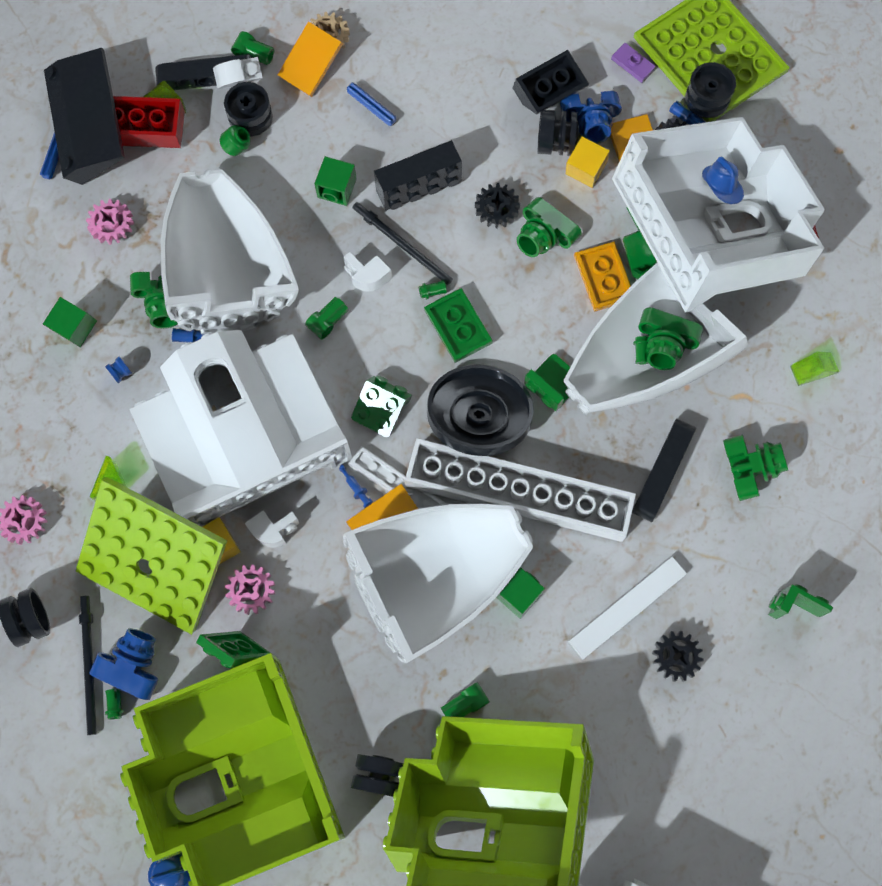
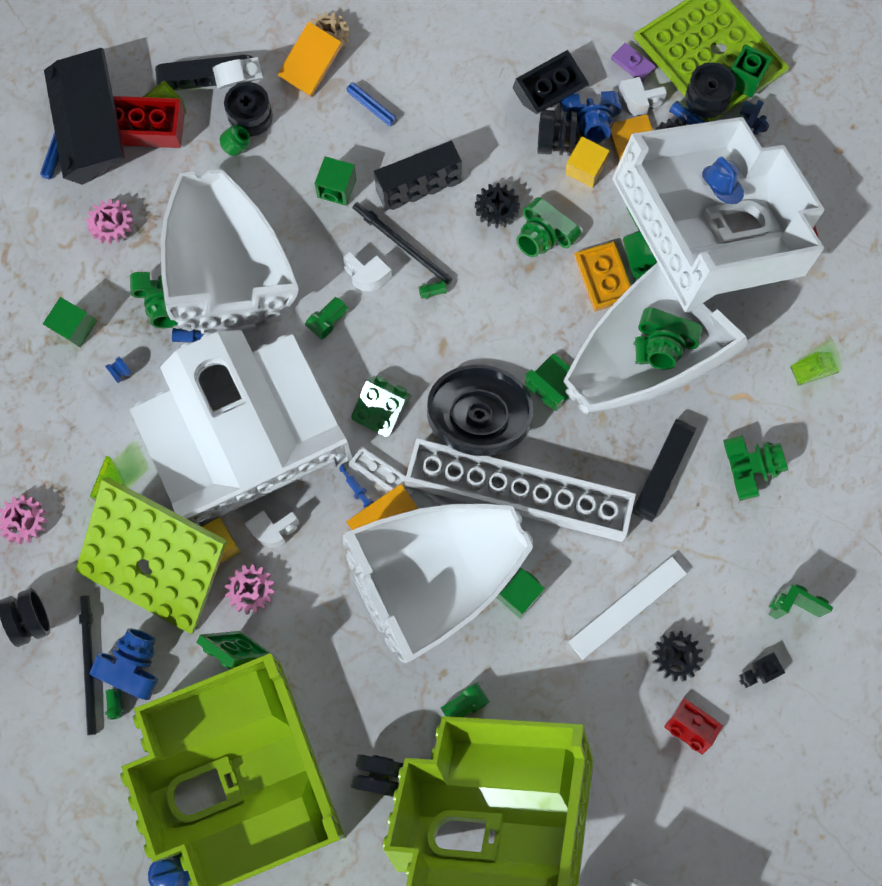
green piece [231,31,275,65] -> none
green plate [424,288,493,363] -> none
none -> white brick [618,77,667,116]
none -> red bracket [664,697,723,754]
none -> green head [730,44,773,98]
none -> dark blue hips [737,100,769,135]
none -> black plate [739,652,785,688]

